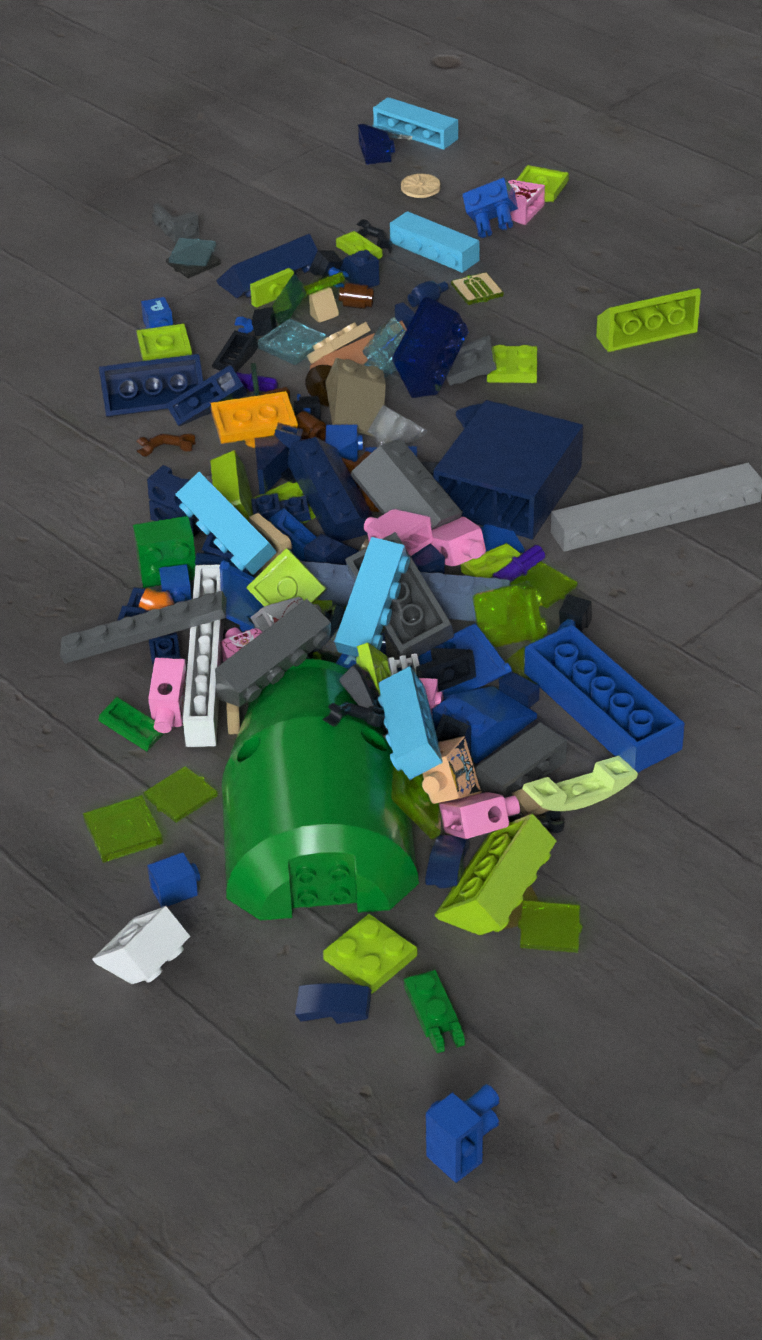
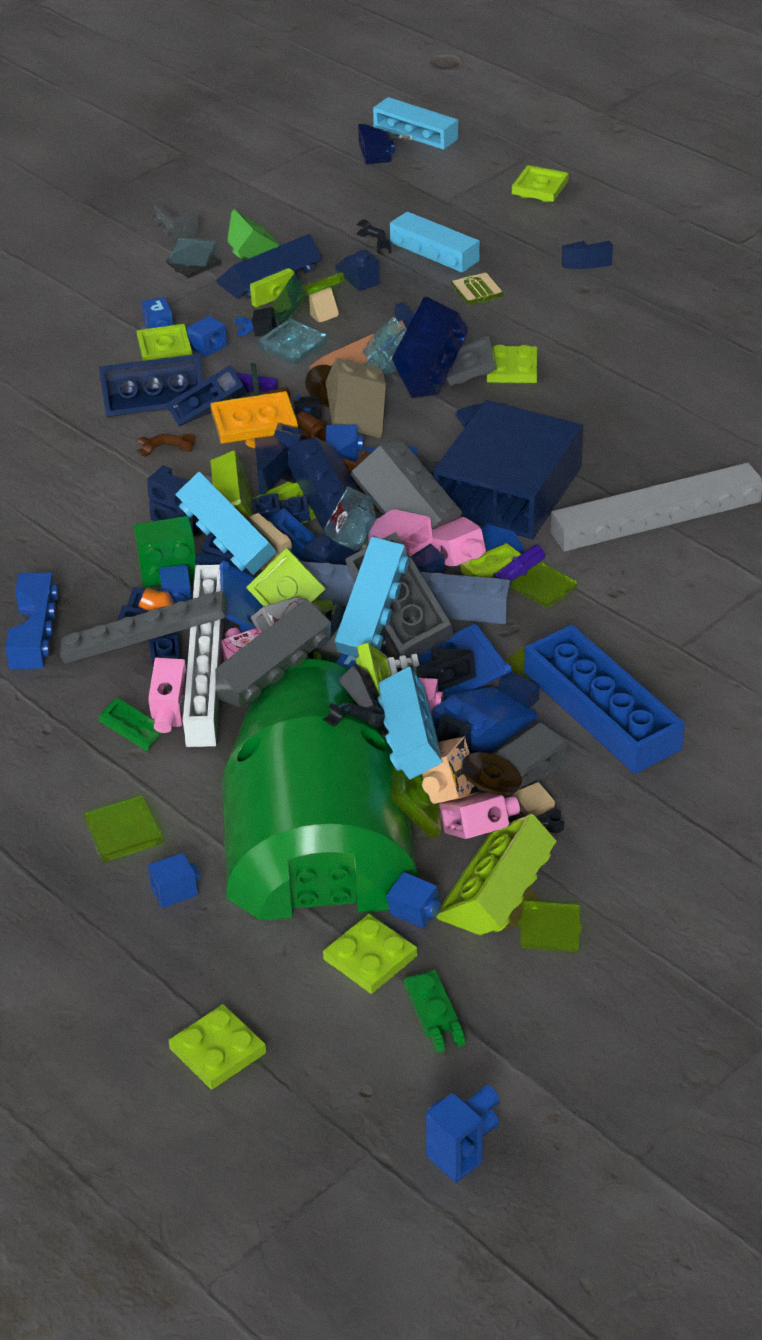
white slope [92,906,190,984] -> none
clear neon green piece [143,766,218,823] -> none
black slope [212,330,258,372] -> none
tan tile [226,702,240,734] -> none
dark blue slope [295,983,372,1024] -> none
tan plate [306,322,371,364] -> none
black piece [309,250,349,287] -> none
lime plate [336,231,383,259] -> none
reddish brown brick [339,283,374,309] -> none
clear slope [367,405,428,445] -> none
tan wheel [401,174,441,198] -> none
dark blue plant [407,281,449,308] -> none
dark blue slope [425,835,469,888] -> none
blue brick [463,178,518,238] -> none
clear neon green bracket [472,581,547,648] -> none
bright pink torso [508,180,545,225] -> none
yellowish green slope [523,756,638,811] -> none
black piece [557,594,592,632] -> none
lime slope [596,288,701,352] -> none
none -> blue arch [5,572,59,669]
none -> lime plate [169,1004,266,1090]
none -> blue brick [187,316,227,357]
none -> bright green slope [227,209,281,260]
none -> clear light blue torso [323,486,376,551]
none -> blue brick [386,872,441,929]
none -> dark brown dish [461,752,522,795]
none -> dark blue slope [562,240,613,269]

